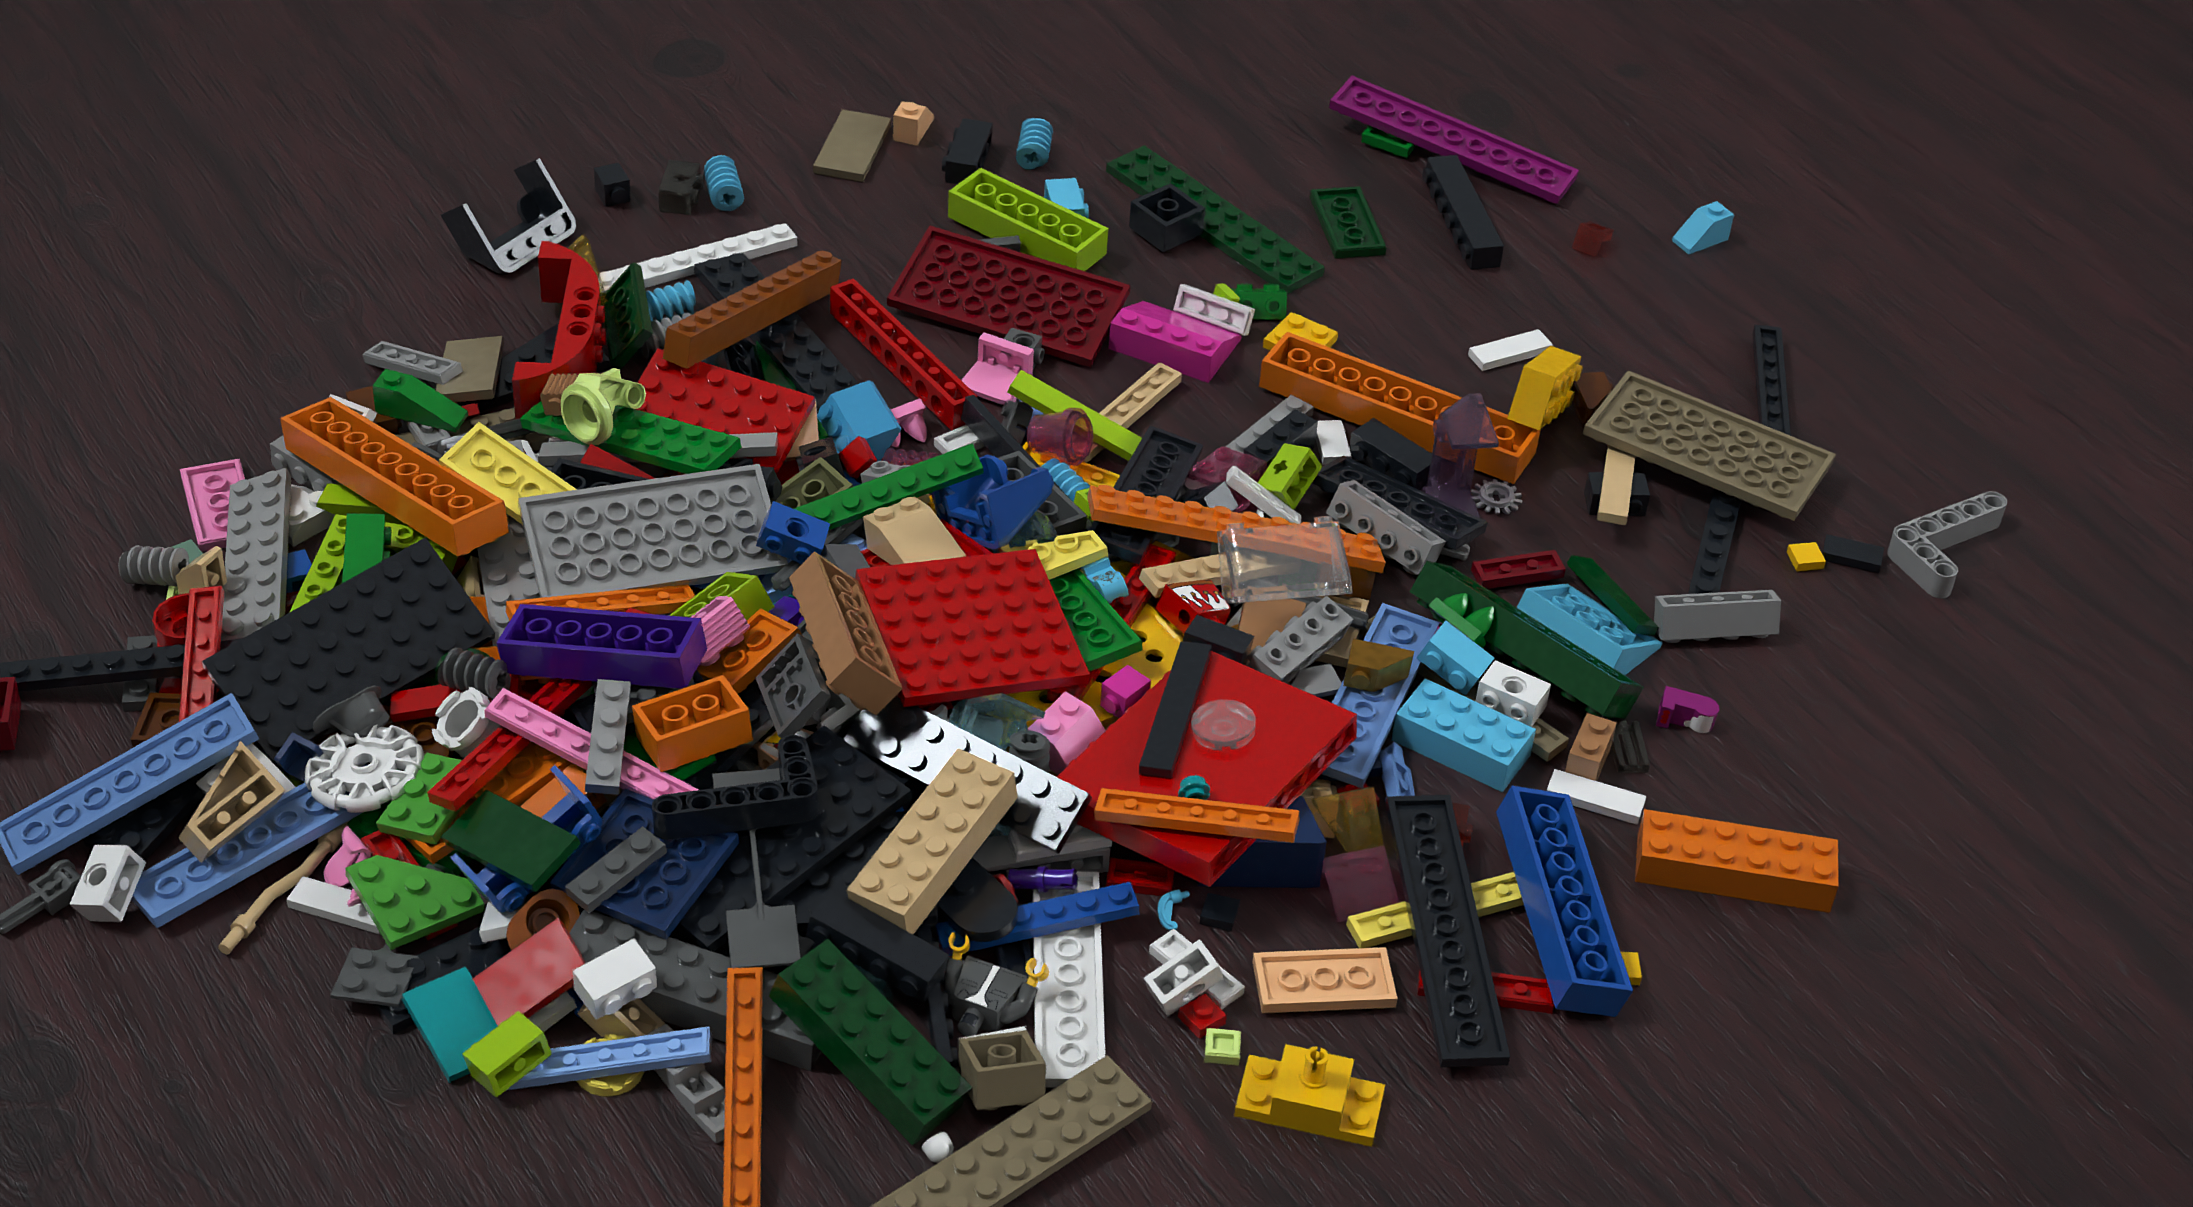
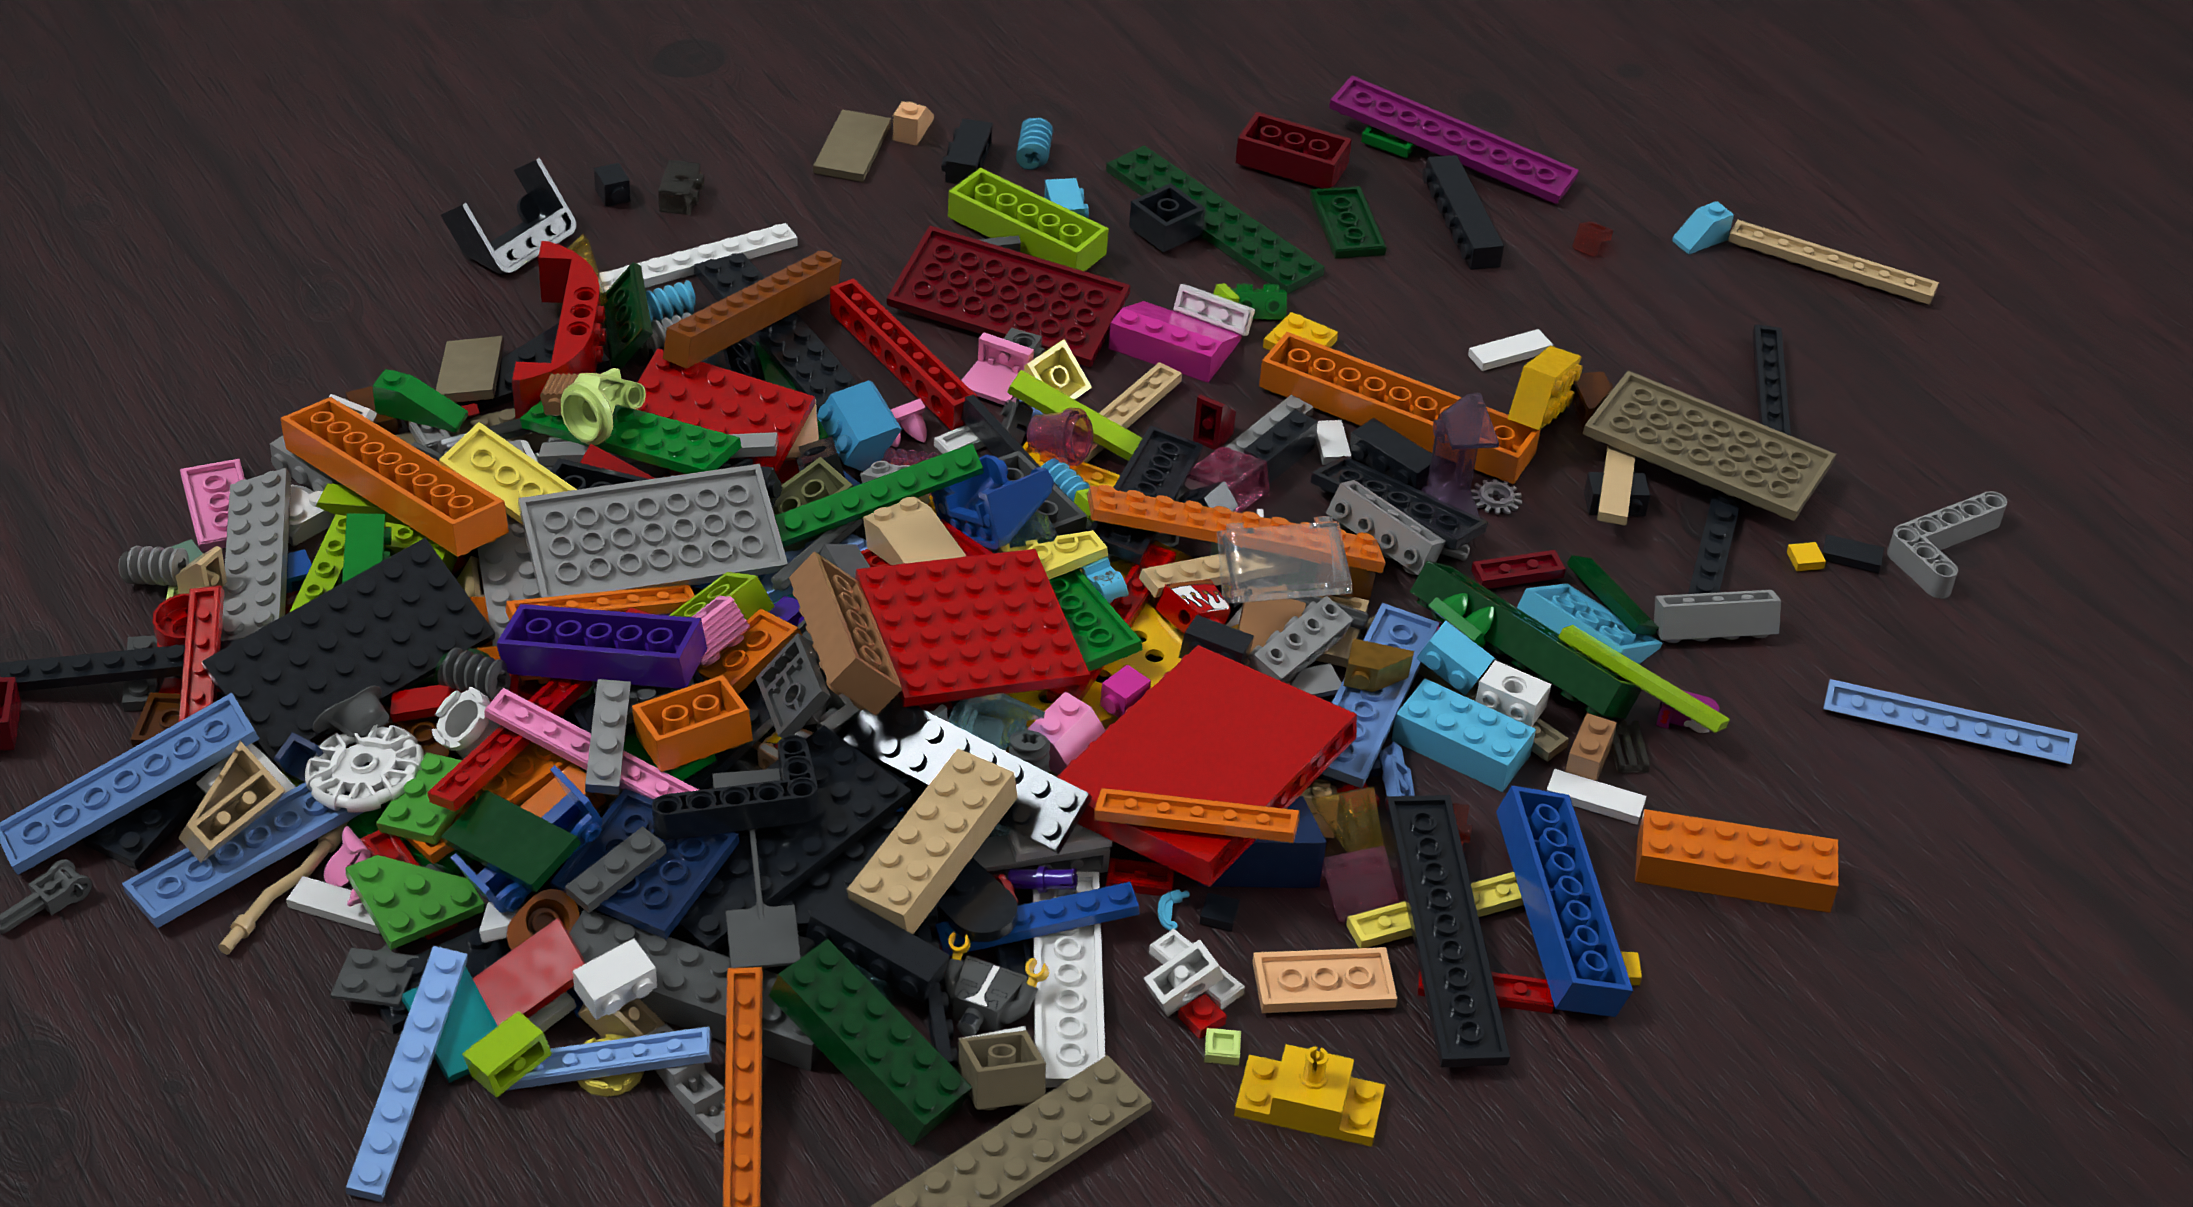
white brick [69,845,146,922] -> none
light grey tile [362,341,463,385] -> none
medium azure piece [704,155,744,211] -> none
blue brick [756,501,830,564] -> none
red tile [838,436,877,479] -> none
white hinge [922,1132,954,1163] -> none
black tile [1139,641,1212,778] -> none
teal plate [1178,775,1210,800] -> none
clear tile [1191,699,1256,750] -> none
white tile [1226,466,1301,524] -> none
lime brick [1258,443,1323,510] -> none
none -> light blue plate [346,946,467,1202]
none -> light yellow slope [1024,339,1092,400]
none -> dark red slope [1193,395,1236,451]
none -> dark red brick [1235,112,1352,189]
none -> lime tile [1558,625,1730,733]
none -> tan plate [1728,220,1939,305]
none -> light blue plate [1823,679,2078,764]

